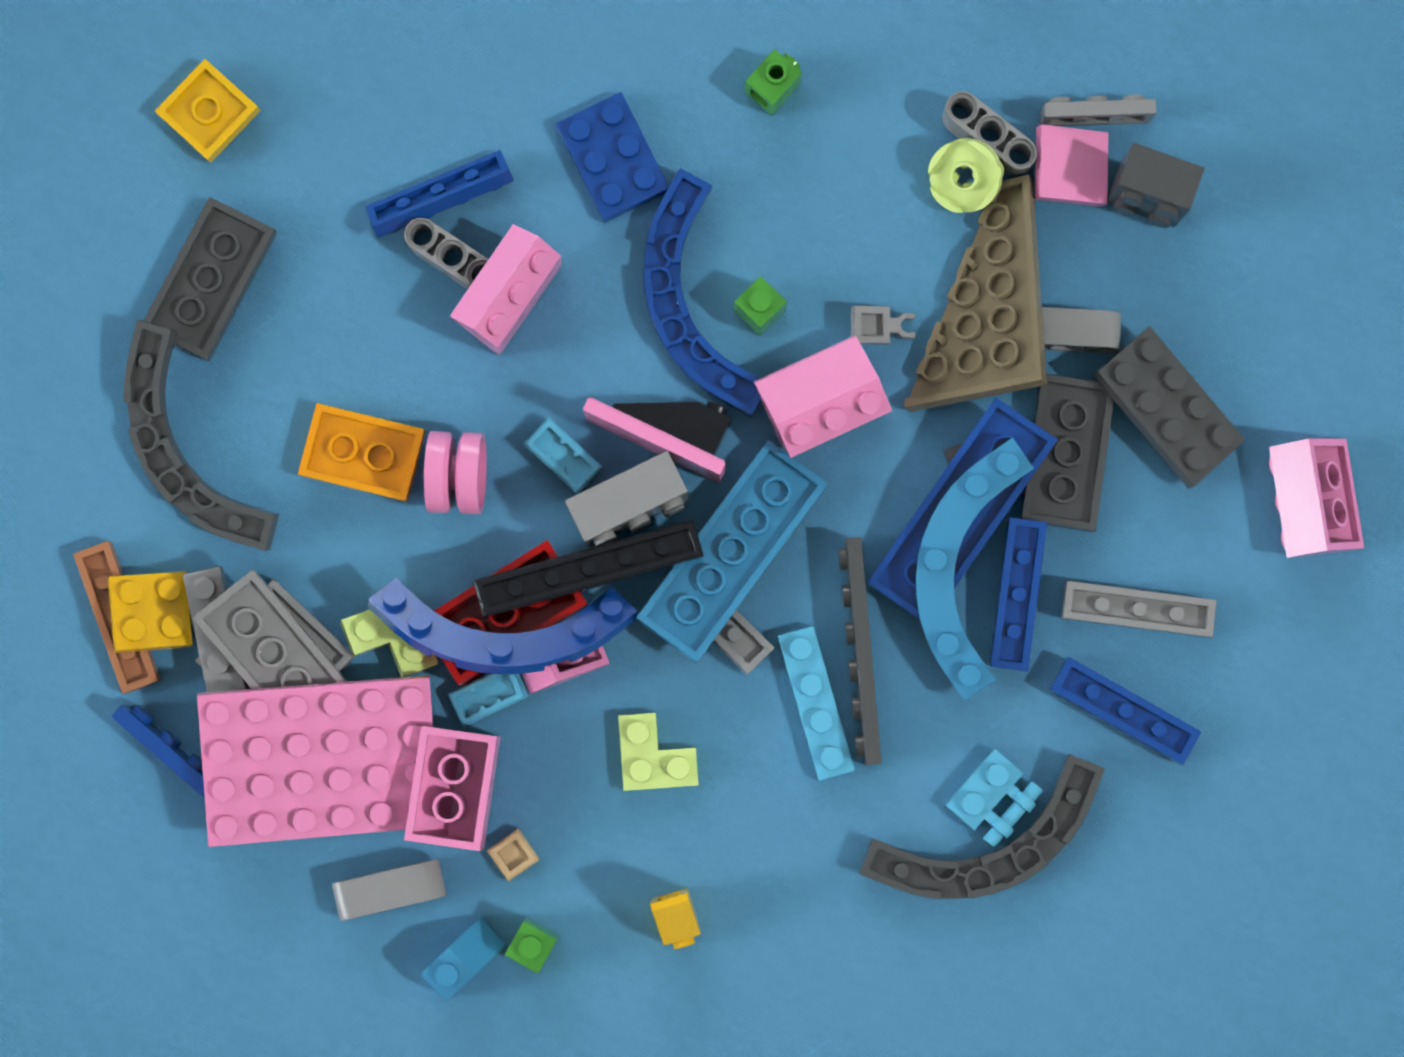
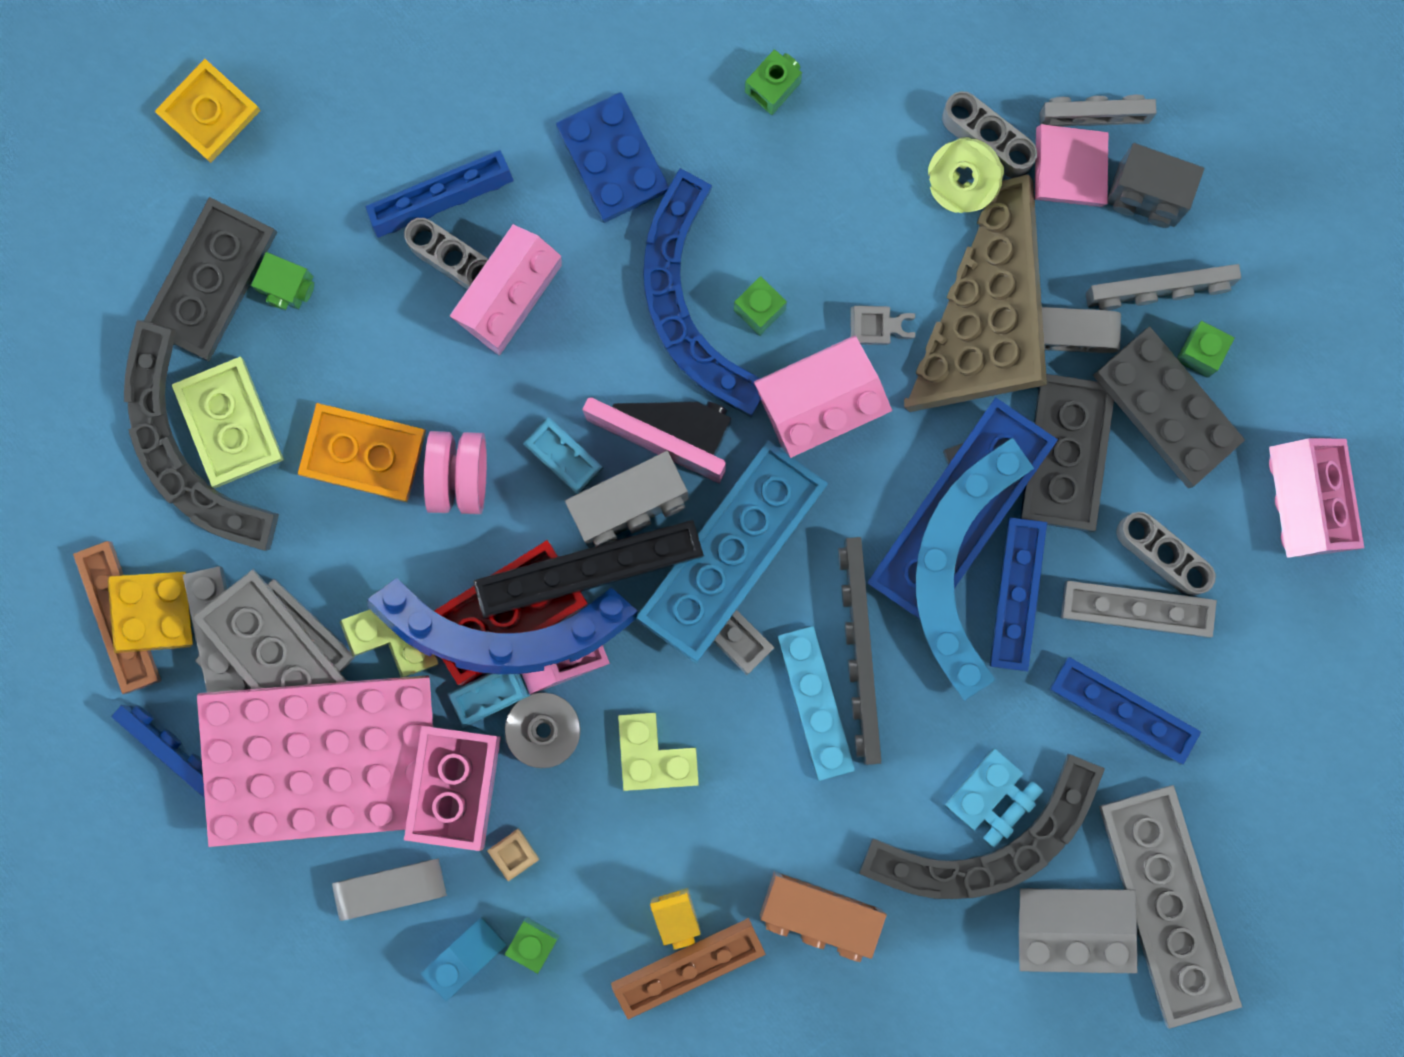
none -> yellowish green plate [172,356,284,488]
none -> bright green brick [251,252,314,311]
none -> light grey dish [505,693,581,768]
none -> nougat plate [611,918,766,1020]
none -> nougat brick [759,871,887,962]
none -> light grey slope [1019,888,1138,973]
none -> light grey plate [1086,264,1241,310]
none -> light grey plate [1099,785,1242,1029]
none -> light grey beam [1116,512,1216,596]
none -> bright green brick [1177,320,1235,378]

